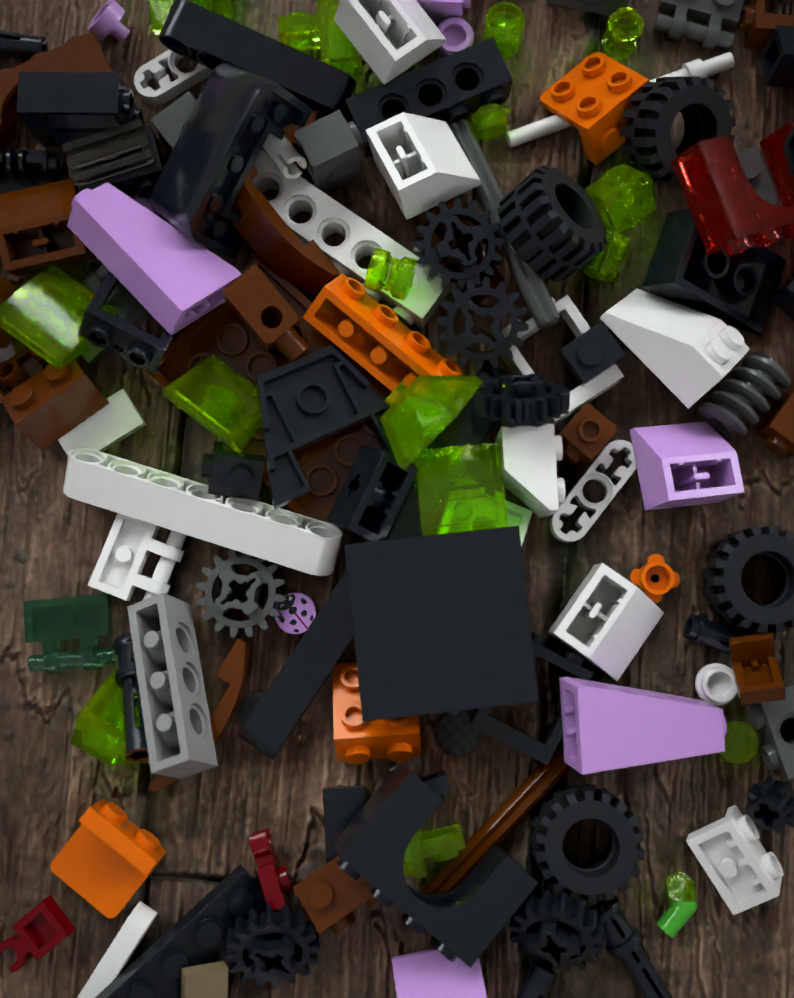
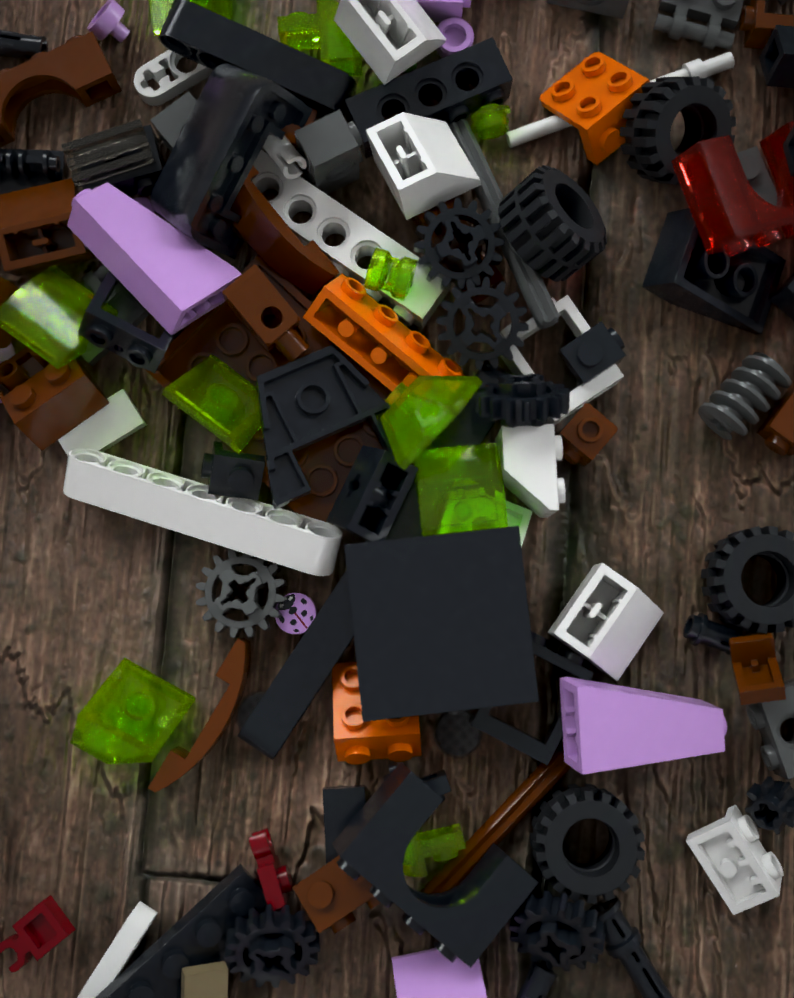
black window [17,72,144,147] -> none
clear green plate [23,593,116,675] -> none
orange bracket [50,798,168,919] -> none
white plate [88,513,187,601] -> none
black pin [113,633,149,762] -> none
light grey brick [127,592,218,779] -> none
clear neon green wheel [483,2,525,59] -> none
white beam [549,440,637,543] -> none
clear neon green bush [583,230,631,283] -> none
clear neon green brick [584,163,657,235] -> none
white slope [600,288,750,409] -> none
clear neon green bush [601,7,644,61] -> none
lavender slope [630,421,745,511] -> none
orange plate [630,554,680,603] -> none
arm [656,872,697,939] -> none
white plate [695,663,737,706] -> none
clear neon green tile [717,720,759,764] -> none

